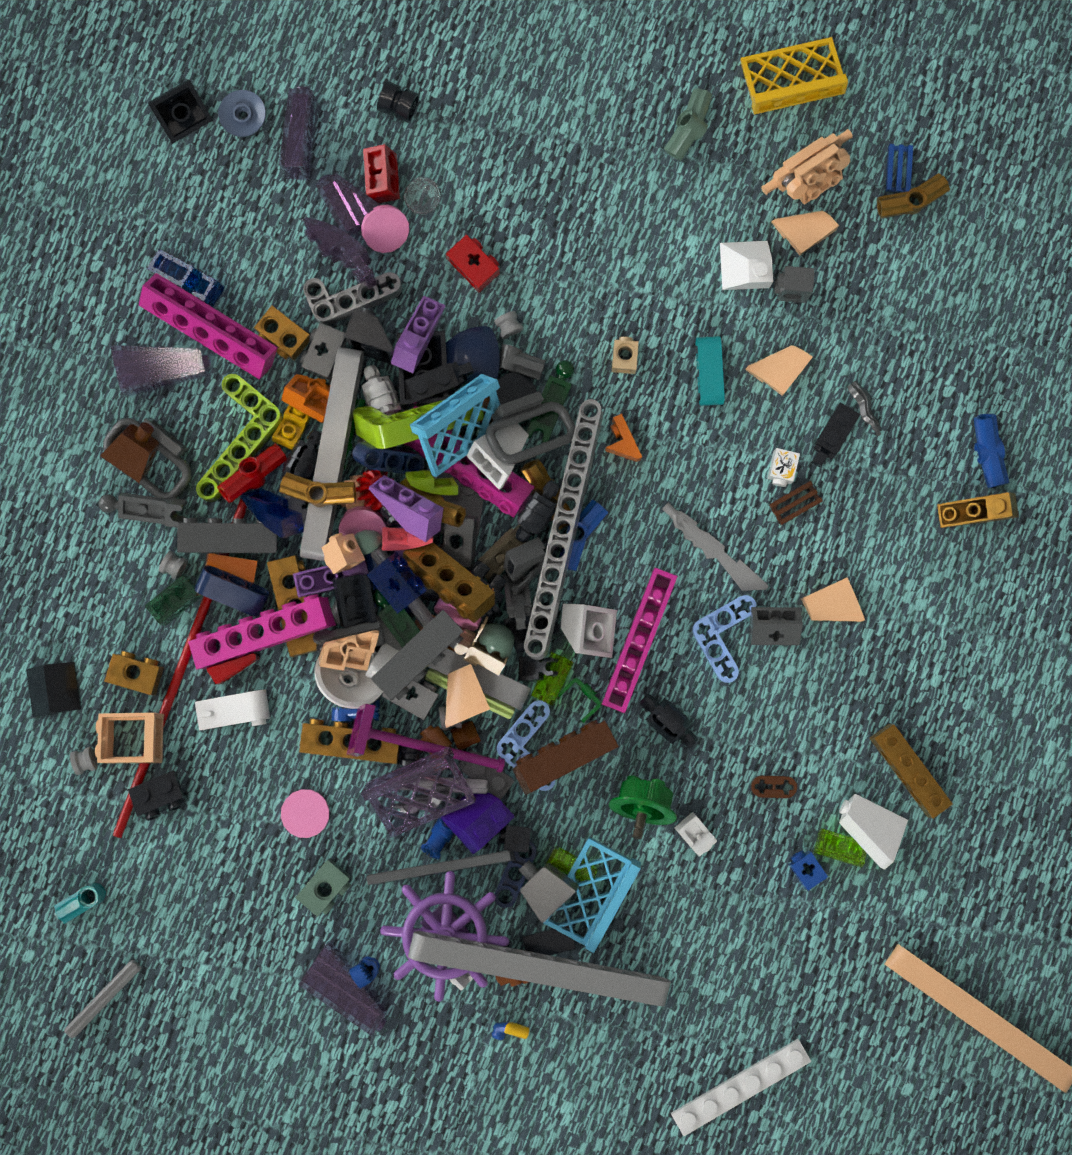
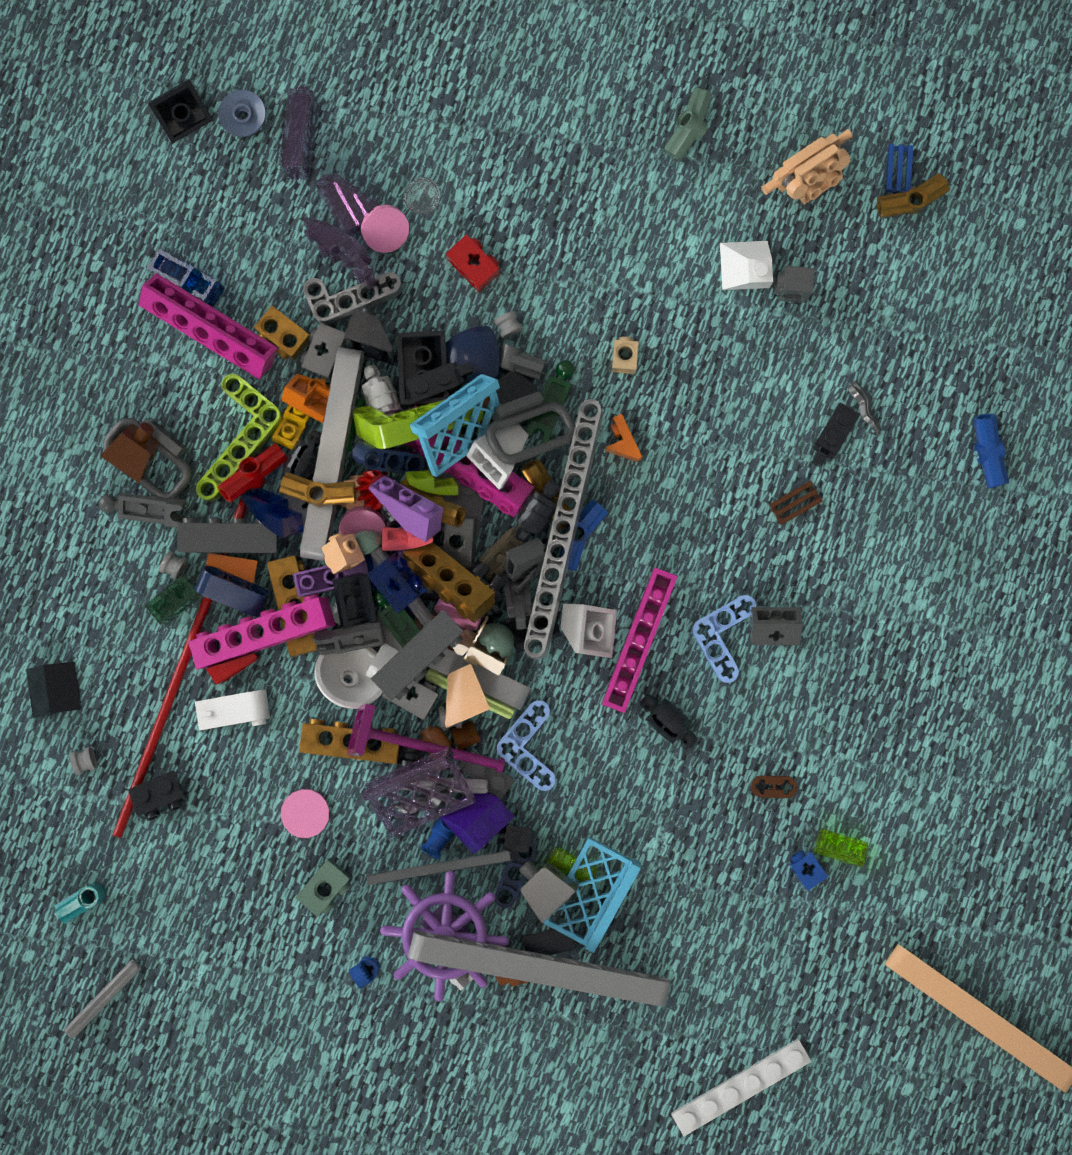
light nougat window [95,713,164,764] -> none
pearl gold brick [104,651,164,695] -> none
clear purple slope [110,345,212,396] -> none
clear purple slope [298,941,387,1036] -> none
light nougat slope [319,630,379,671] -> none
blue connector [331,699,380,721] -> none
red brick [363,144,400,204] -> none
black wheel [377,81,419,123] -> none
medium lavender slope [391,296,446,373] -> none
arm [492,1022,529,1040] -> none
reddish brown brick [512,719,619,796] -> none
black plate [518,656,558,682] -> none
clear neon green brick [531,652,574,706] -> none
green piece [557,678,601,723] -> none
green piece [609,776,677,839] -> none
light grey sword [662,502,768,591] -> none
white bracket [674,812,717,856] -> none
teal beam [695,336,725,406] -> none
yellow fence [740,37,848,115] -> none
light nougat slope [745,345,812,396] -> none
white brick [767,448,800,487] -> none
light nougat slope [771,211,839,256] -> none
light nougat slope [801,578,865,622] -> none
white slope [839,794,908,870] -> none
pearl gold brick [869,724,953,819] -> none
pearl gold slope [937,492,1019,528] -> none

